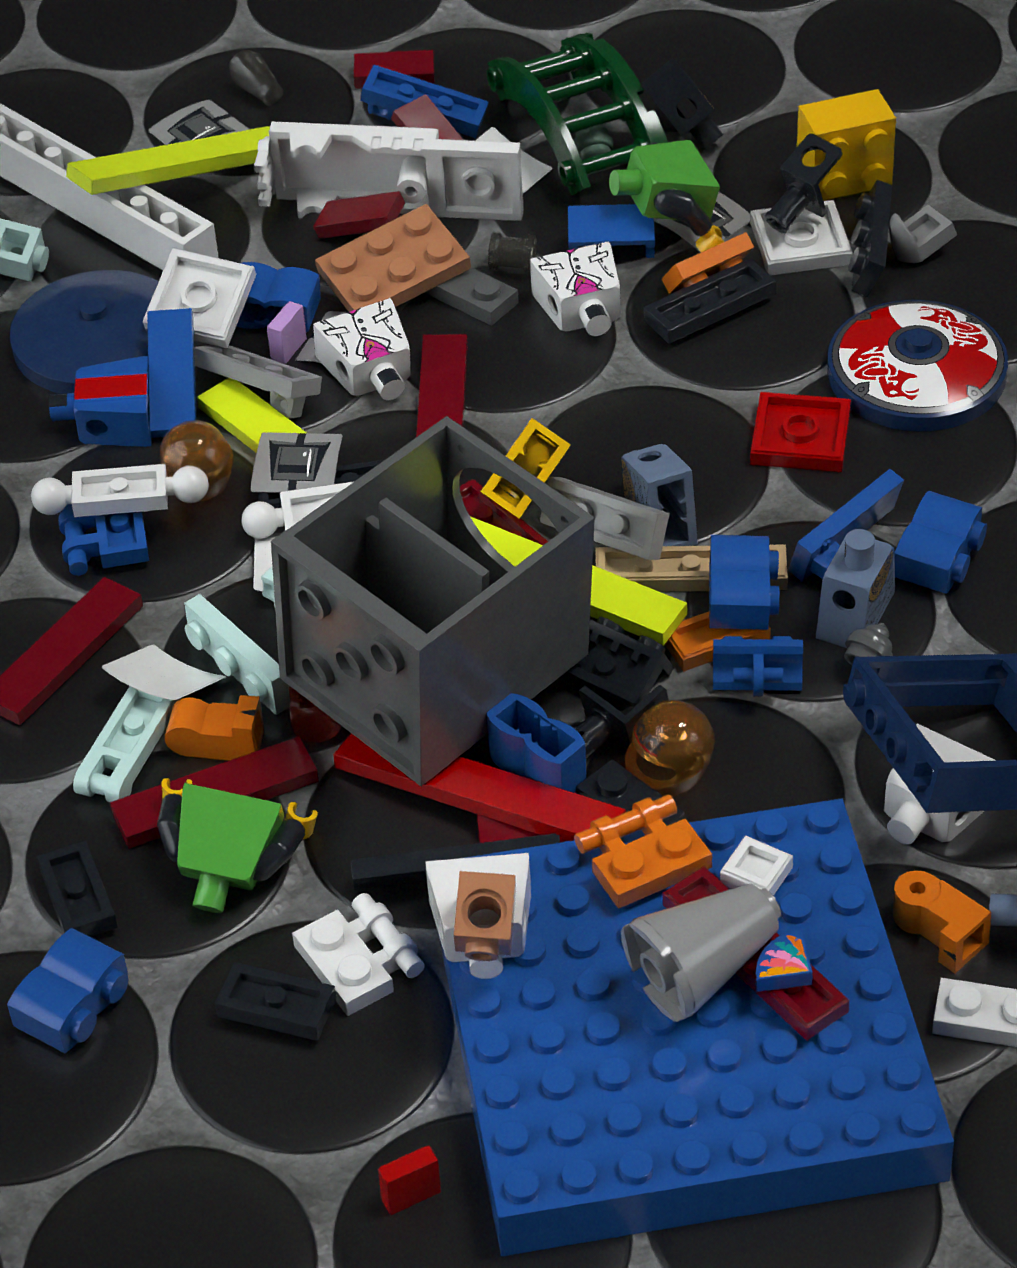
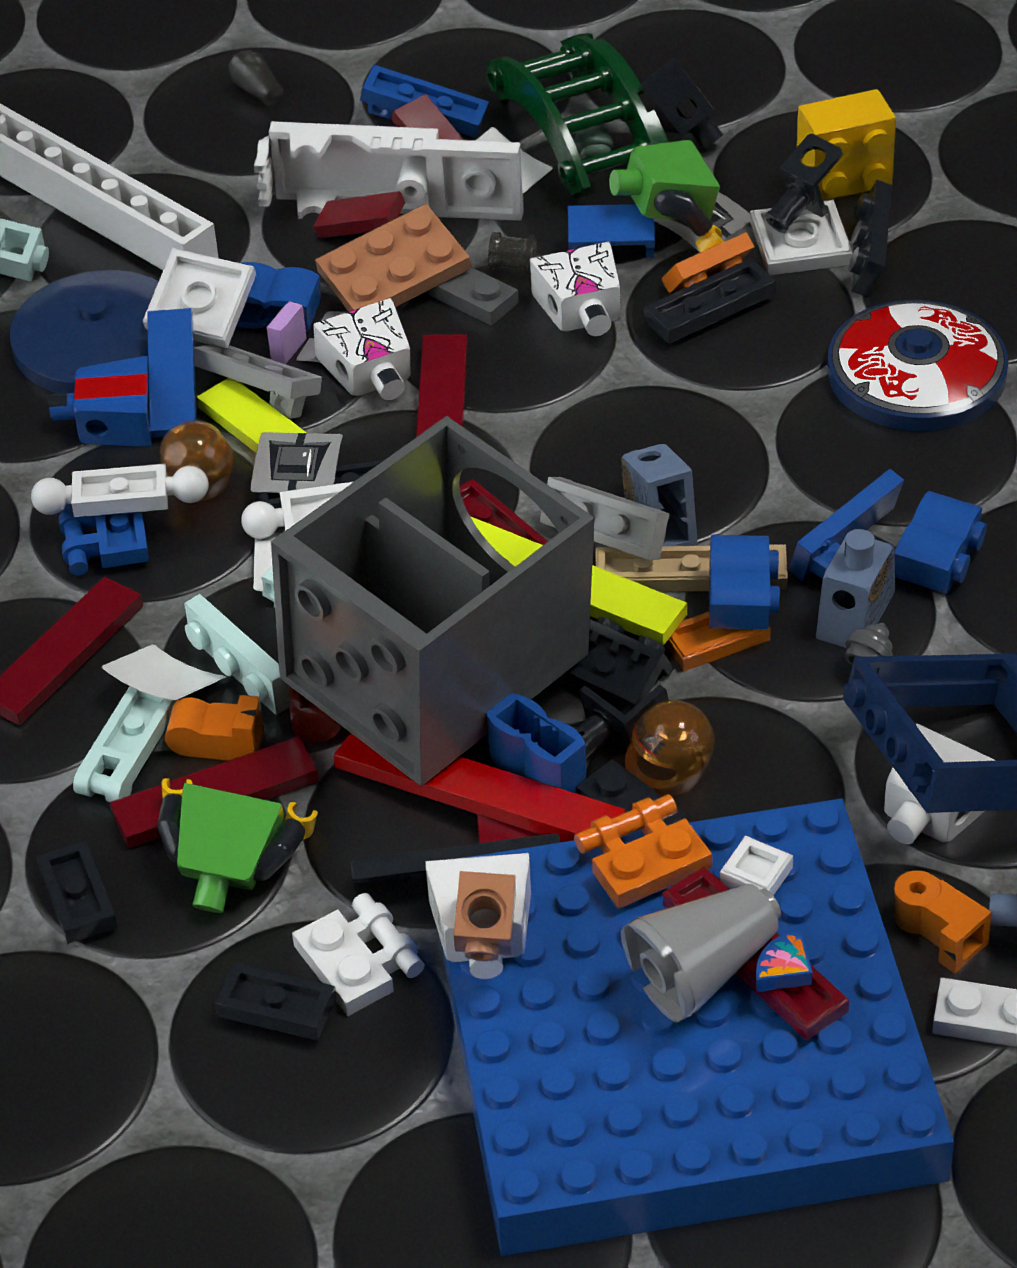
blue brick [7,928,129,1053] -> none
neon yellow tile [66,126,270,195] -> none
sticker [149,100,250,145] -> none
dark red tile [354,50,434,89] -> none
red tile [378,1146,441,1215] -> none
yellow torso [481,418,571,519] -> none
blue hips [713,636,803,697] -> none
red tile [750,392,851,472] -> none
light grey plate [889,205,957,263] -> none

